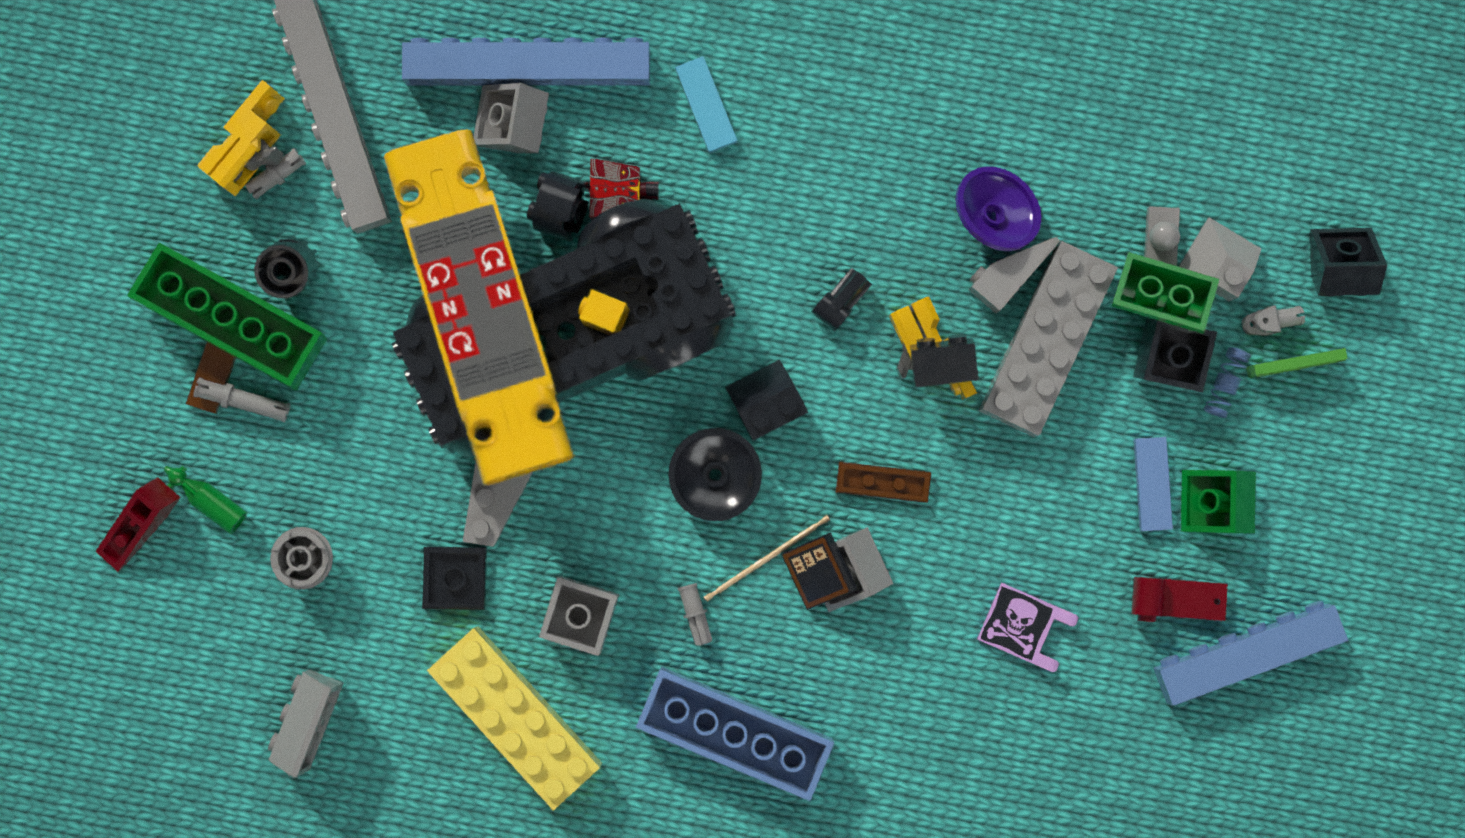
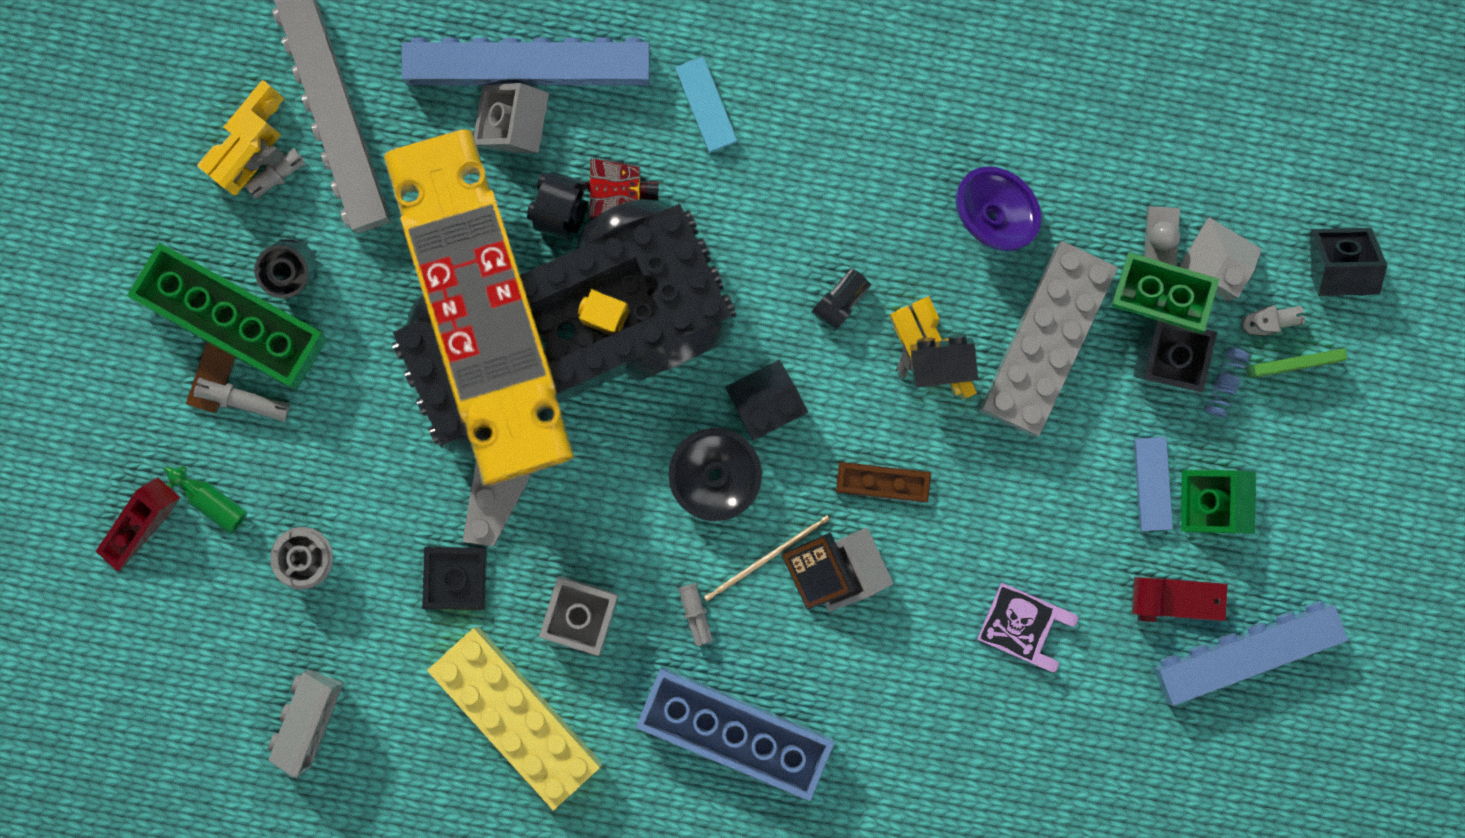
light grey slope [969,237,1060,313] -> none

